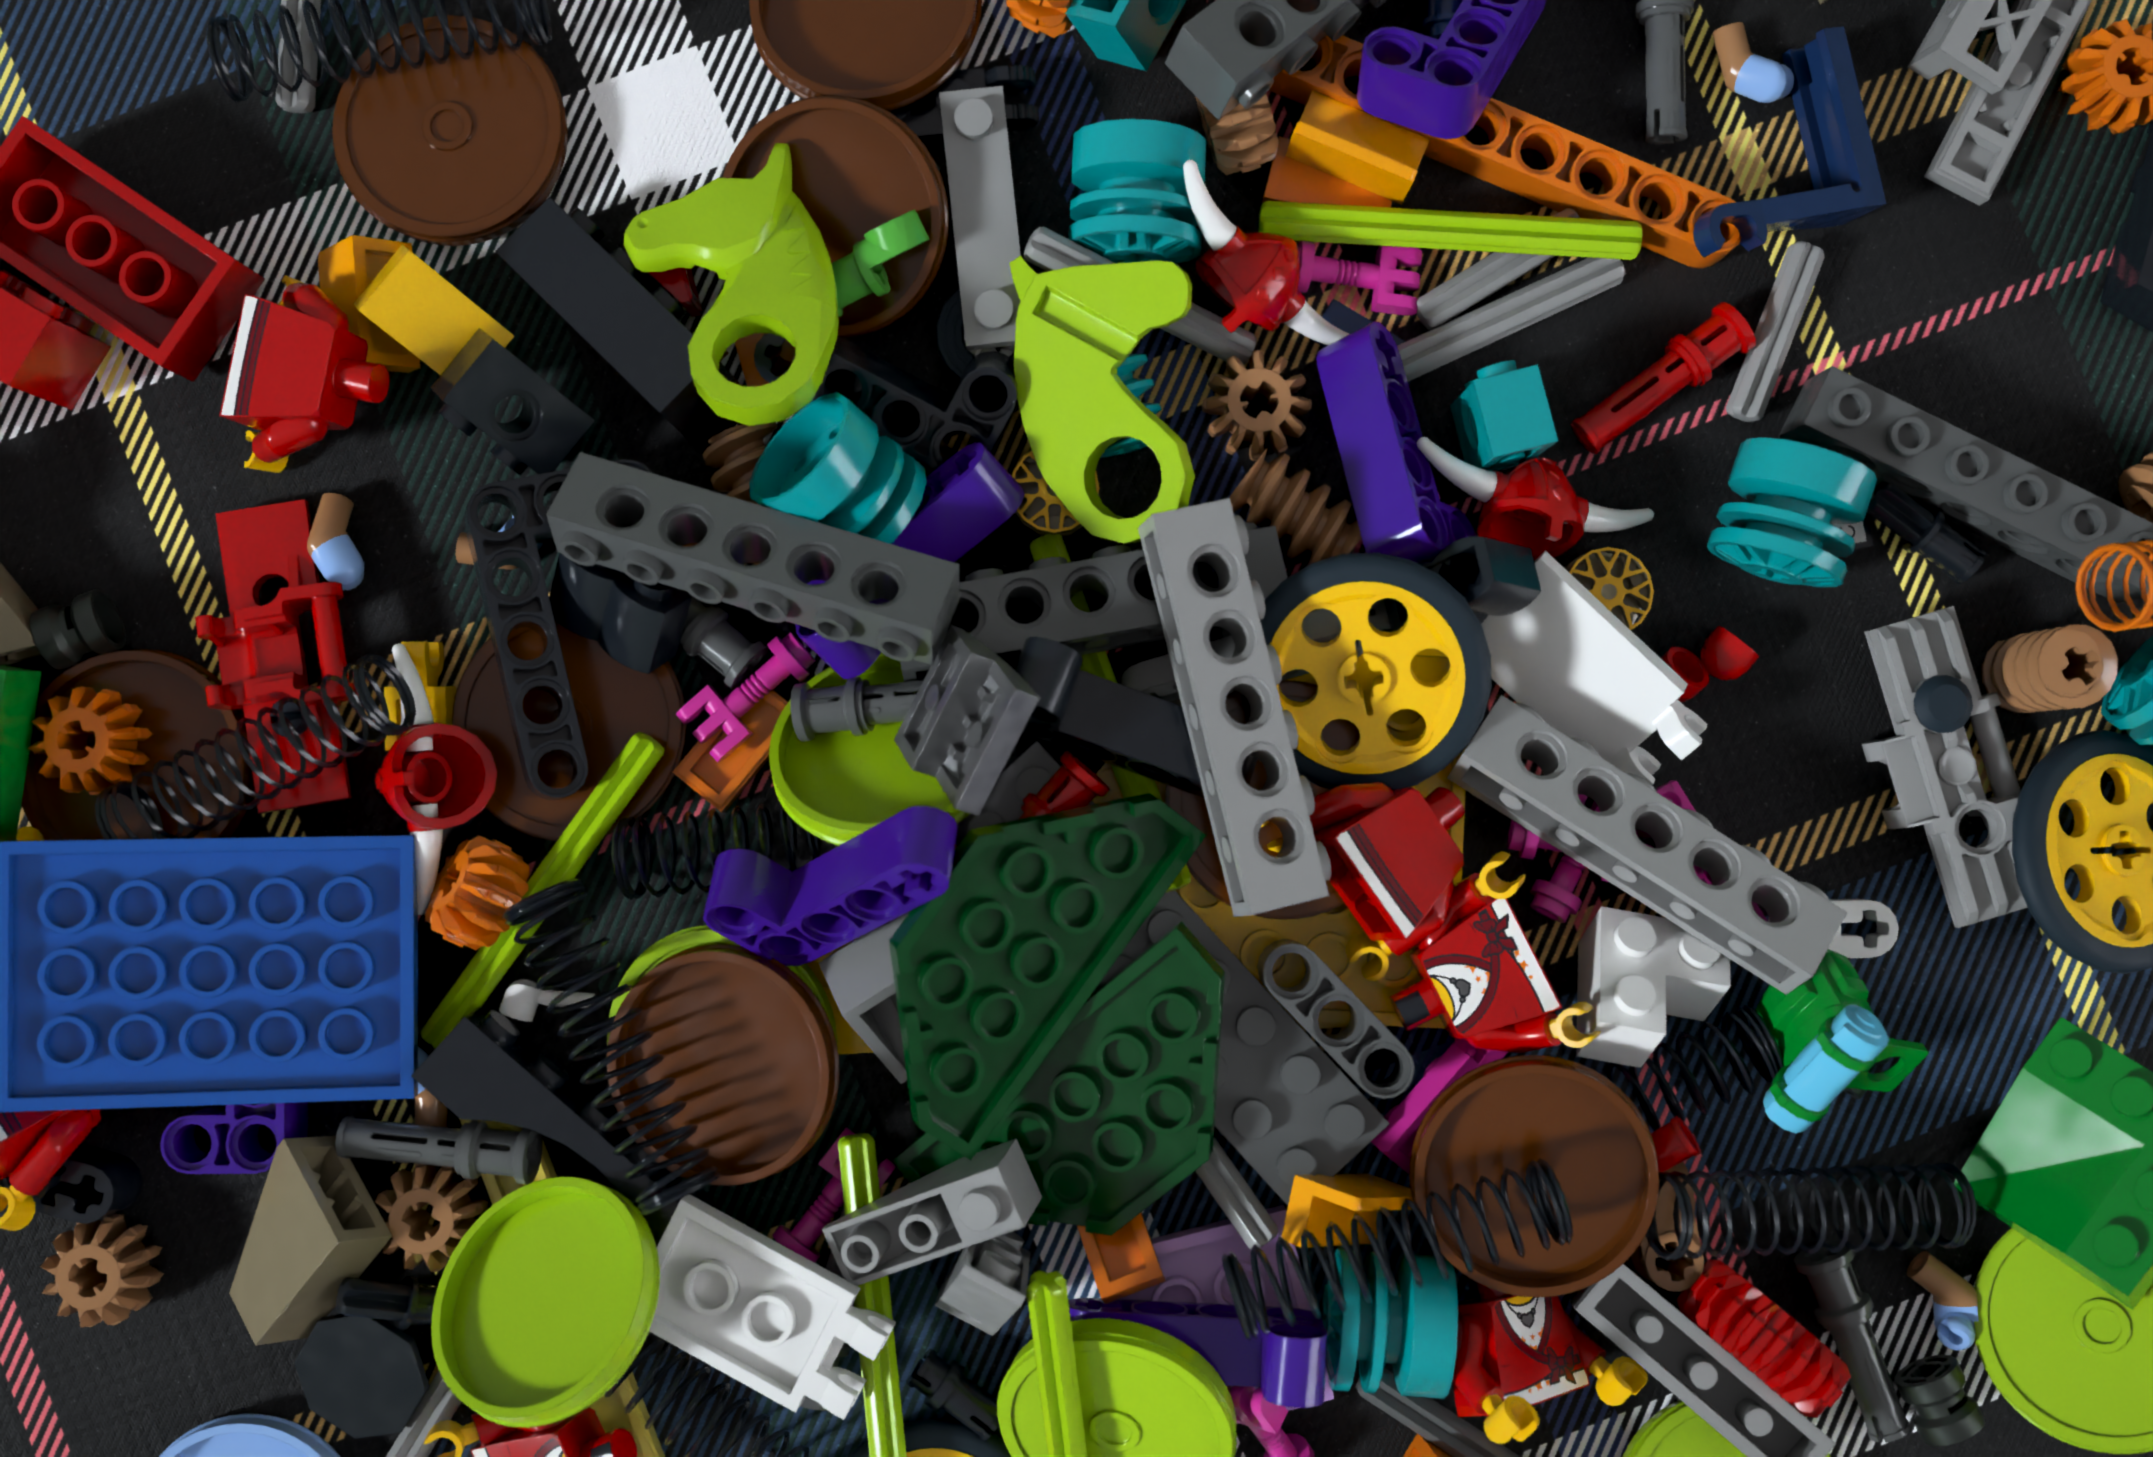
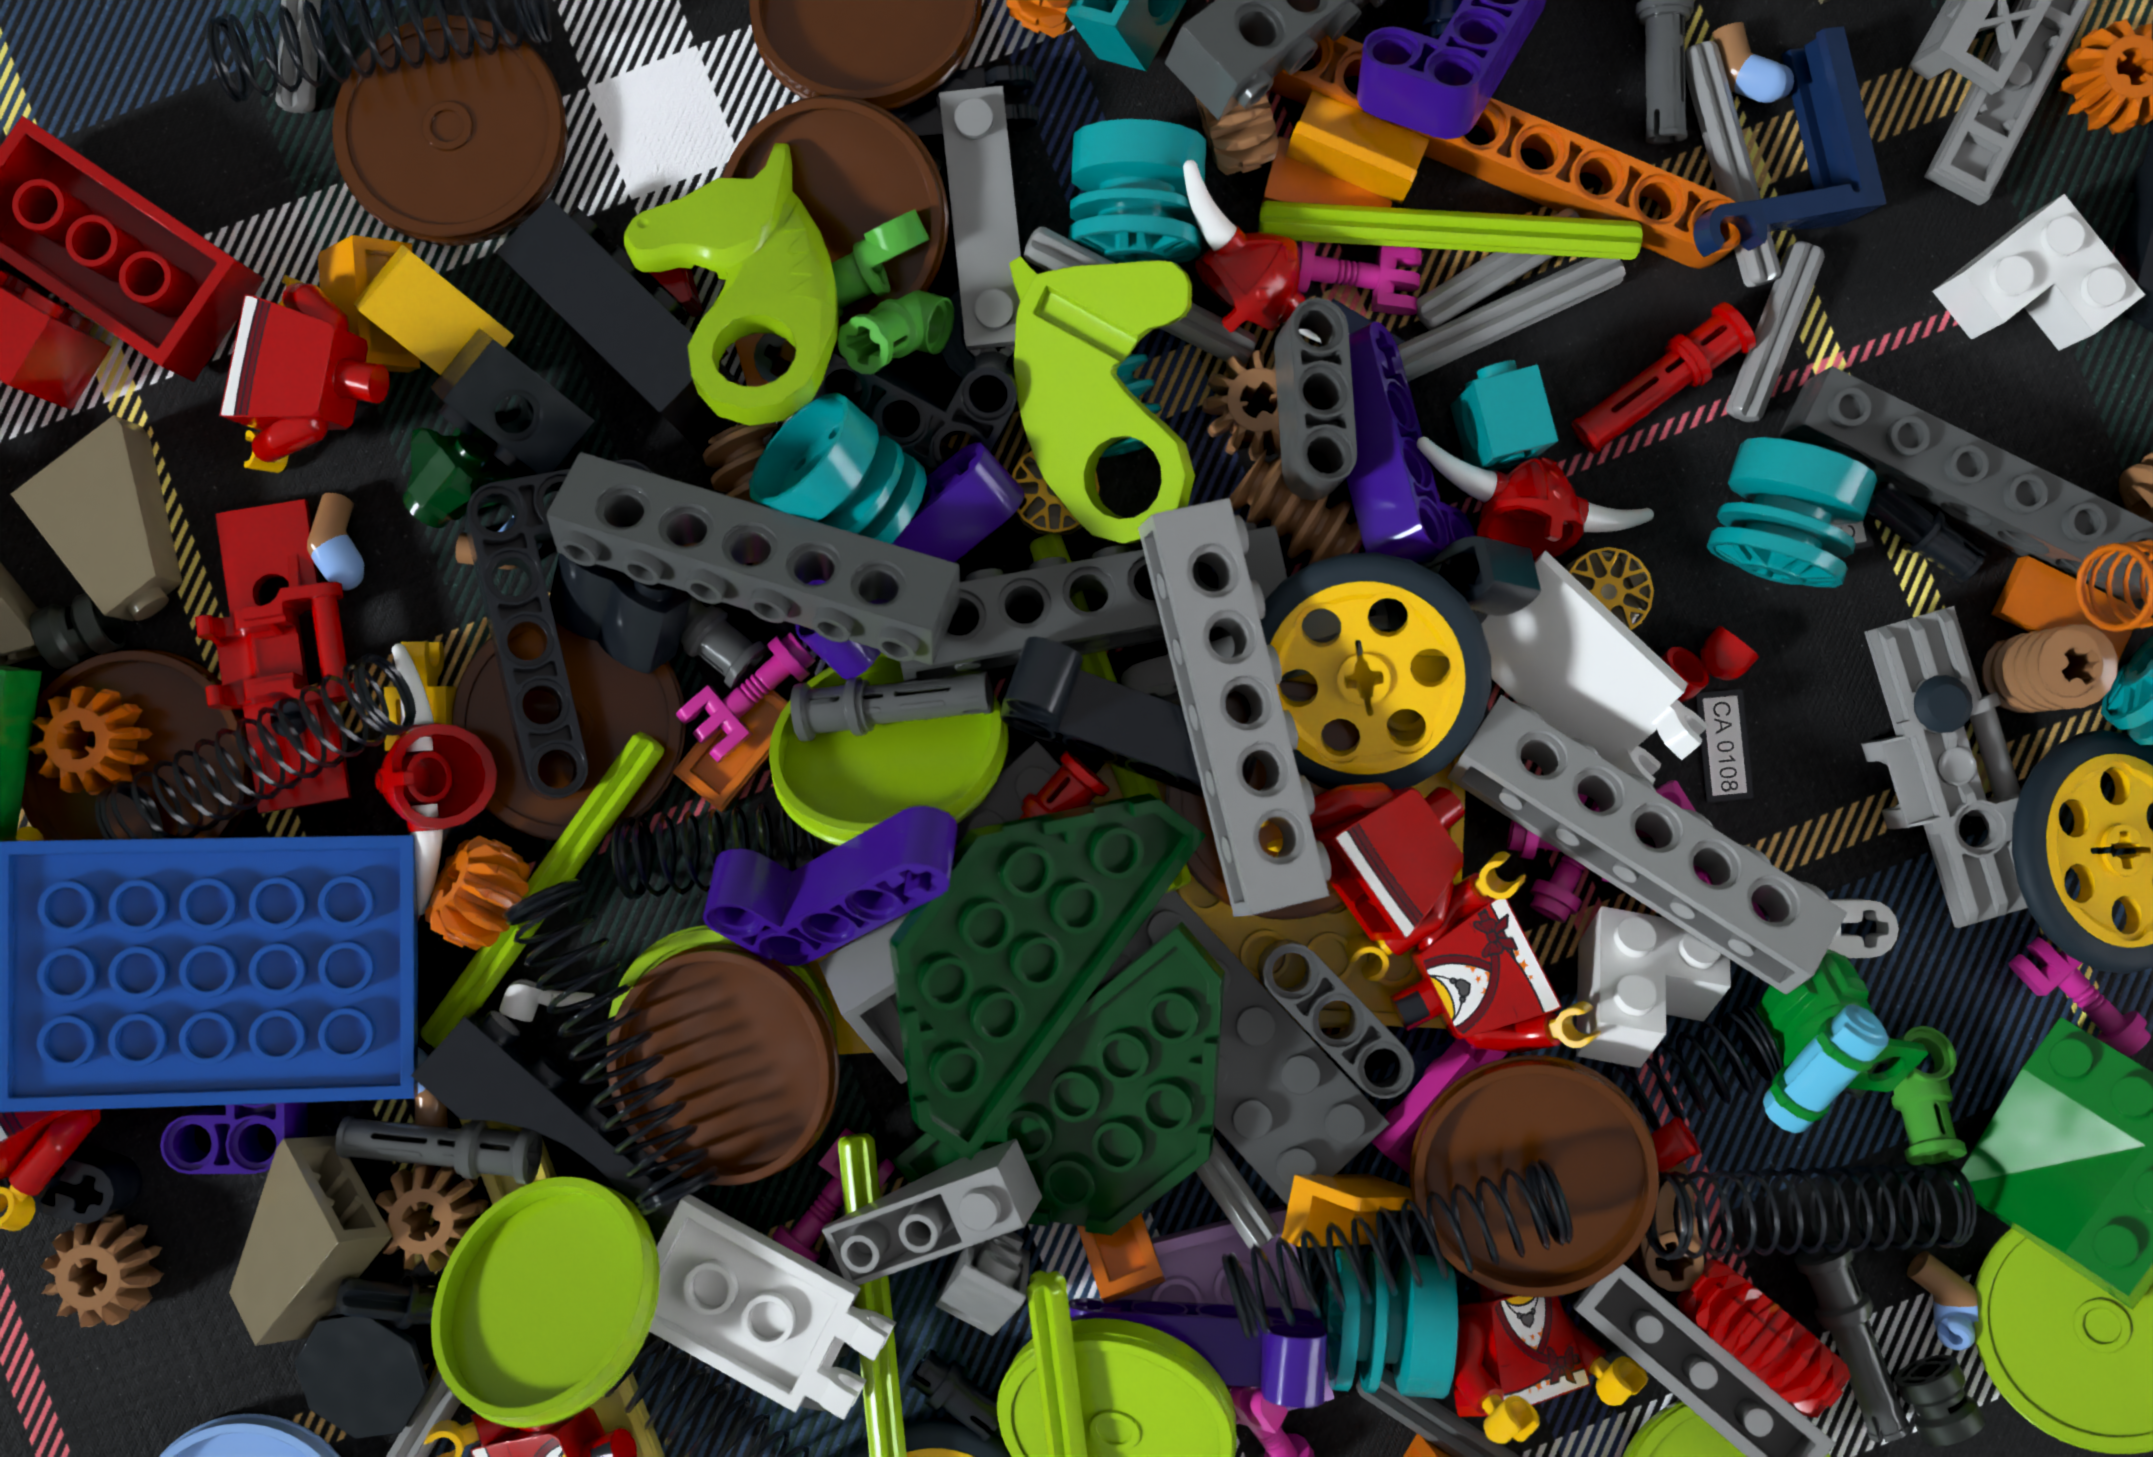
flat silver slope [894,625,1040,816] -> none
none -> dark tan slope [11,415,183,621]
none -> dark green rock [403,427,523,528]
none -> bright green connector [837,290,954,374]
none -> dark grey beam [1274,298,1357,501]
none -> light grey axle [1685,41,1781,287]
none -> sticker [1696,689,1754,803]
none -> bright green connector [1887,1026,1967,1165]
none -> white brick [1932,194,2145,351]
none -> orange tile [1991,556,2141,662]
none -> dark pink hinge [2008,937,2151,1057]

